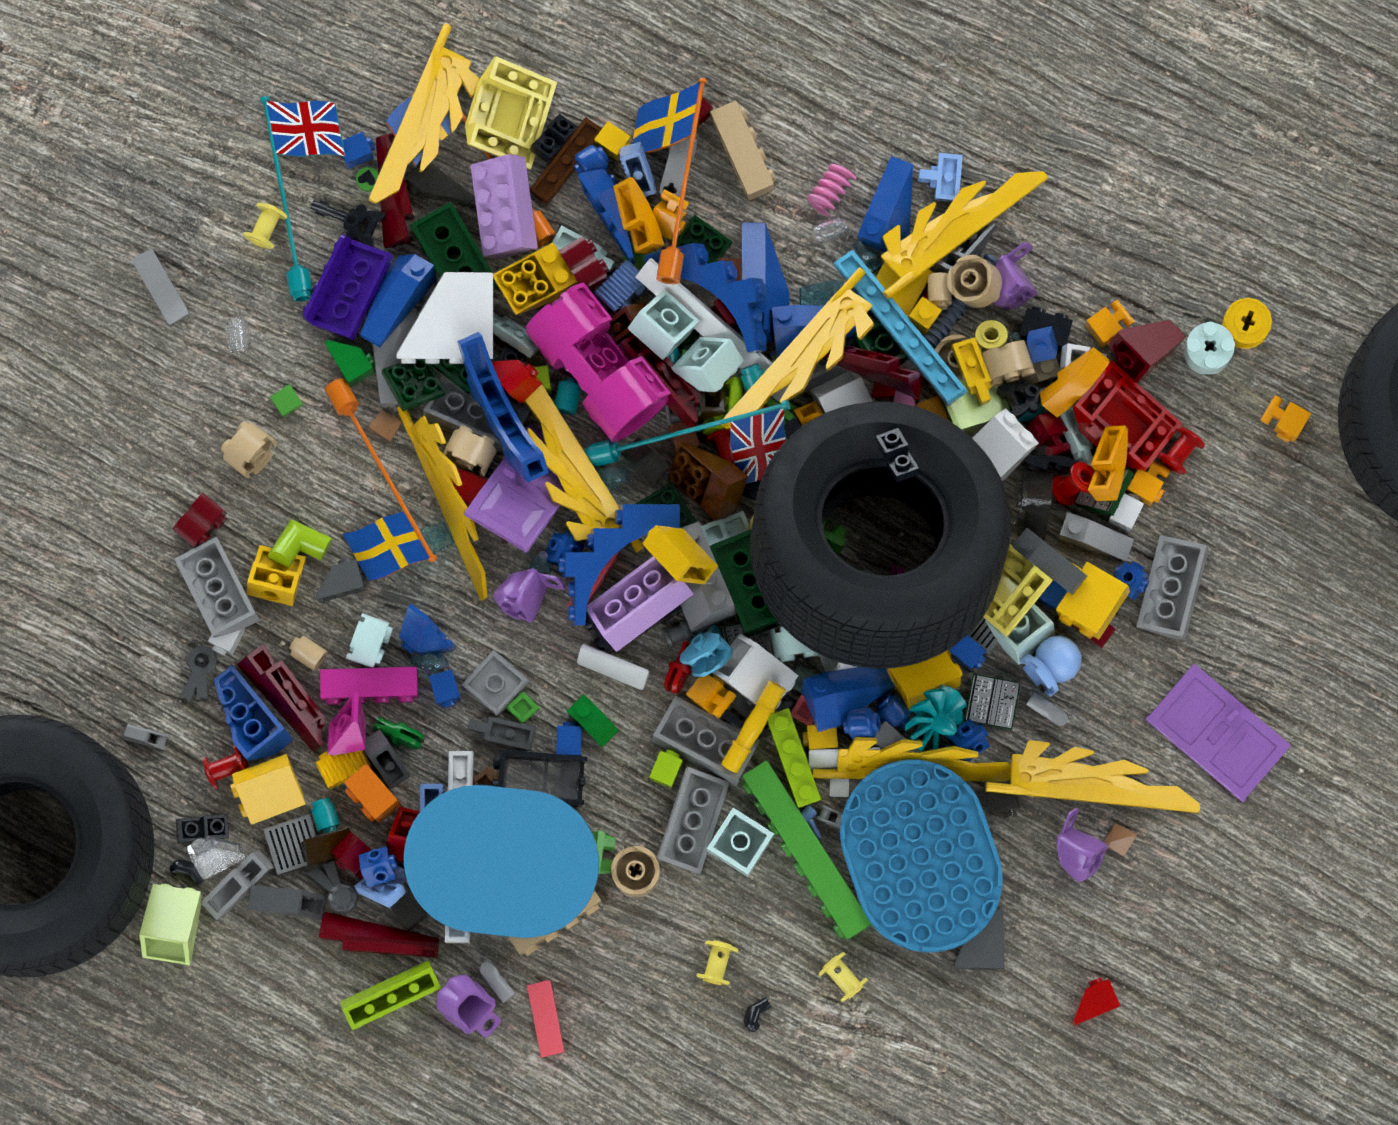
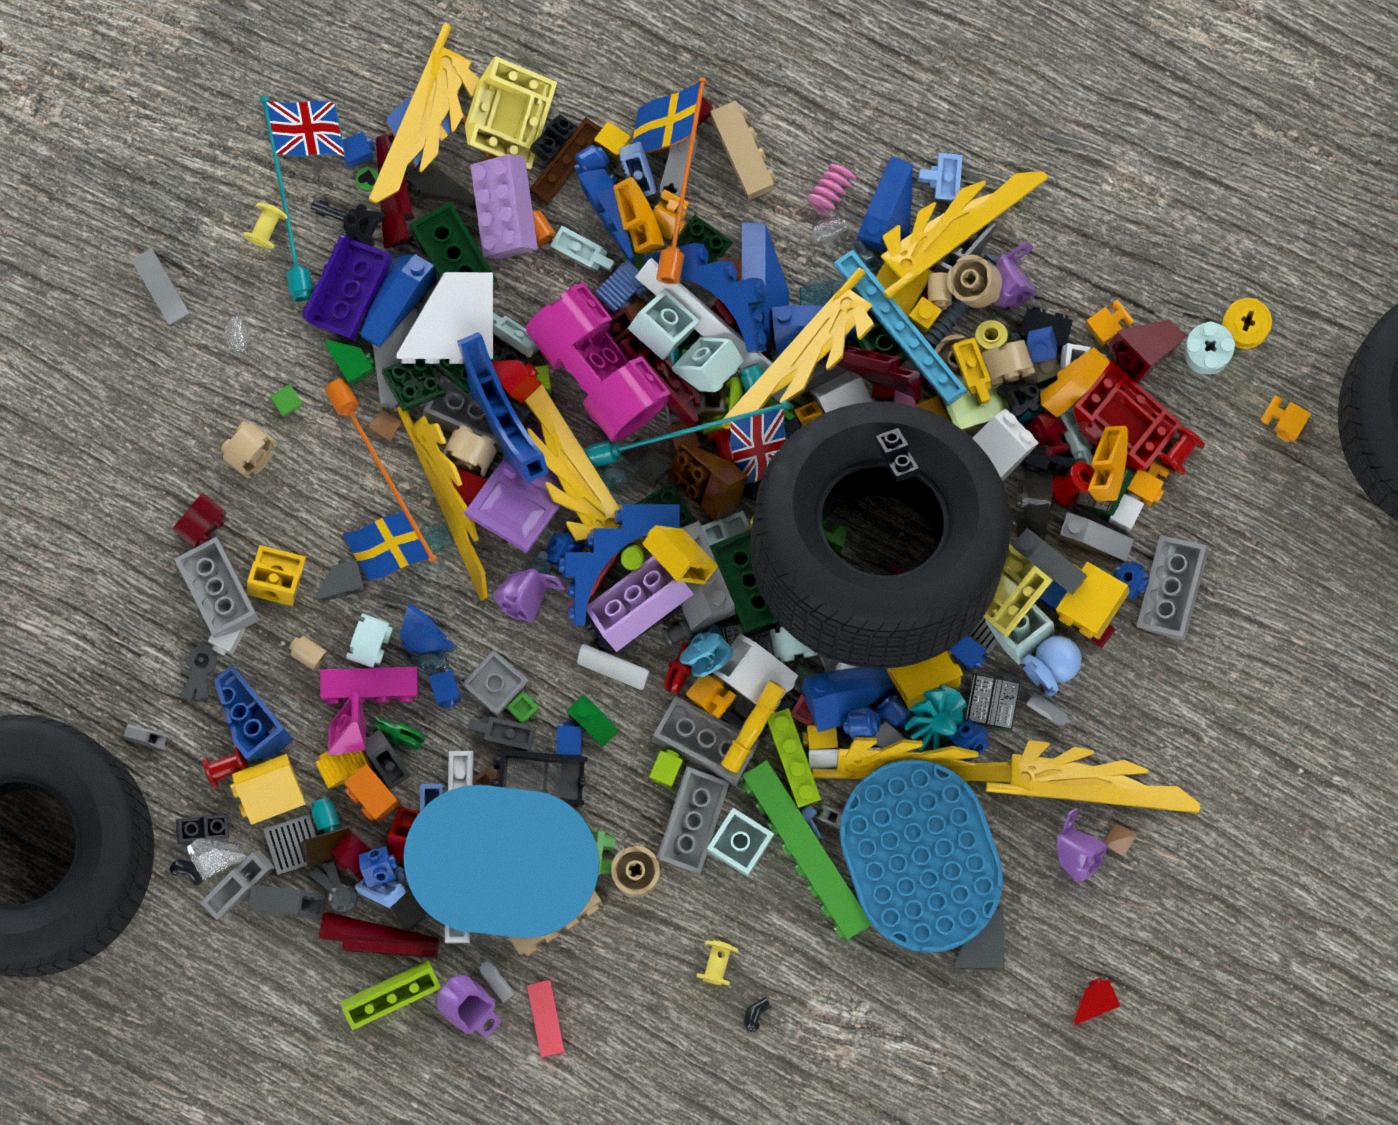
yellowish green slope [139,884,202,965] -> none
dark red wedge [237,644,325,751] -> none
lime brick [268,519,333,568] -> none
yellow slope [493,242,577,315] -> none
teal brick [554,378,582,415] -> none
dark red brick [559,236,610,290] -> none
light yellow hose [819,952,868,1002] -> none
white sticker [829,779,849,797] -> none
clear smoke slope [974,780,1021,819] -> none
medium lavender door [1145,663,1291,802] -> none
none -> lime piece [621,543,644,570]

